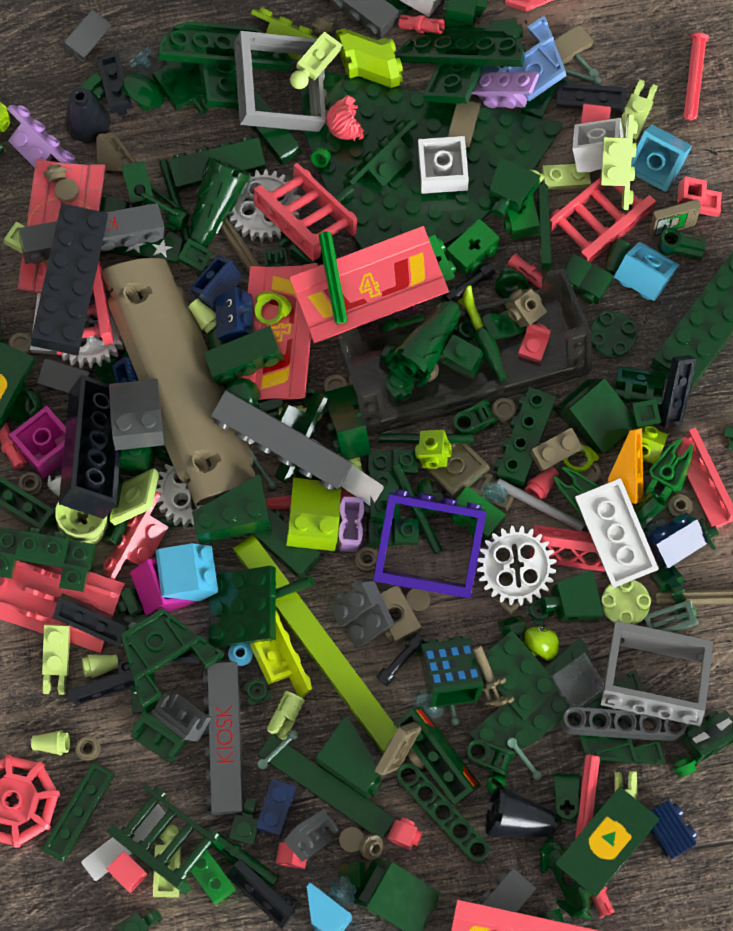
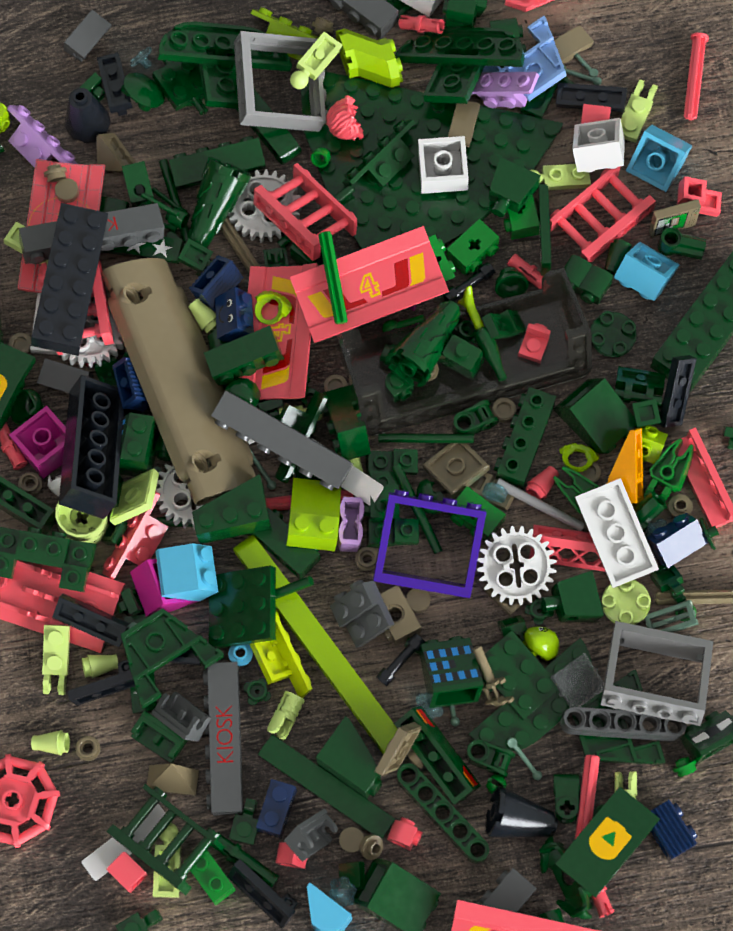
dark green tile [41,762,115,863] -> none
dark grey slope [109,379,164,450] -> none
sand green hinge [258,730,298,770] -> none
lime brick [415,430,452,469] -> none
dark tan brick [504,288,547,328] -> none
dark tan plate [529,427,583,472] -> none
yellowish green bracket [601,114,638,210] -> none
none -> dark tan slope [147,764,199,796]

